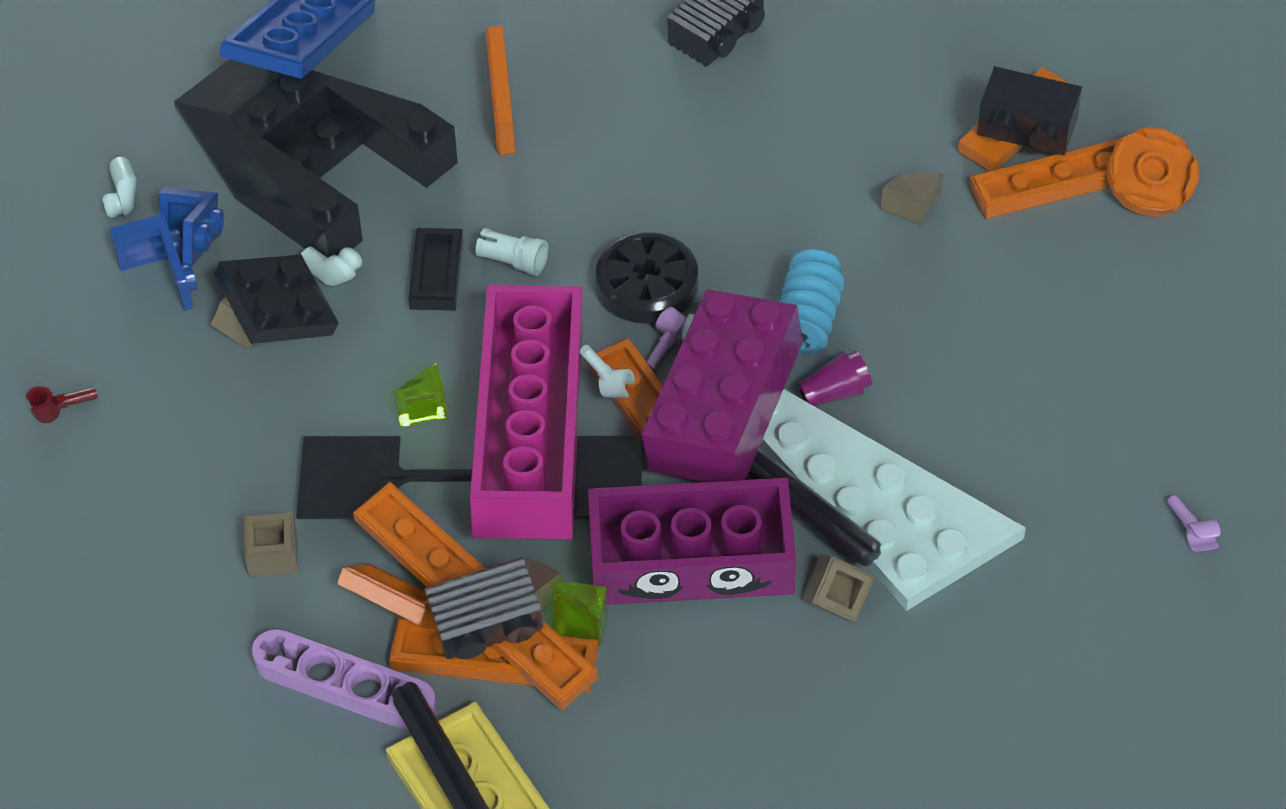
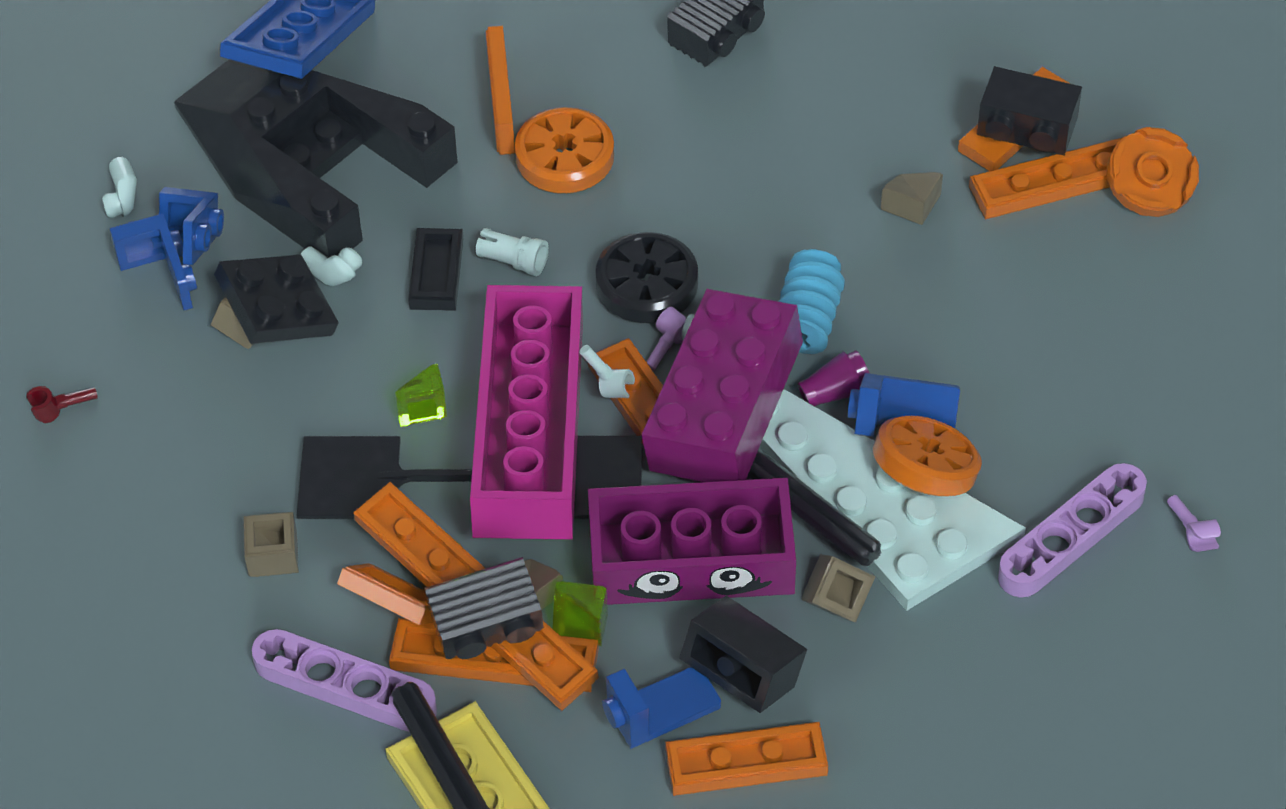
none -> orange wheel [515,107,614,193]
none -> blue bracket [602,667,721,749]
none -> orange tile [665,722,828,796]
none -> black brick [679,595,807,713]
none -> blue bracket [848,373,960,437]
none -> orange wheel [873,416,982,496]
none -> lavender beam [998,463,1147,597]

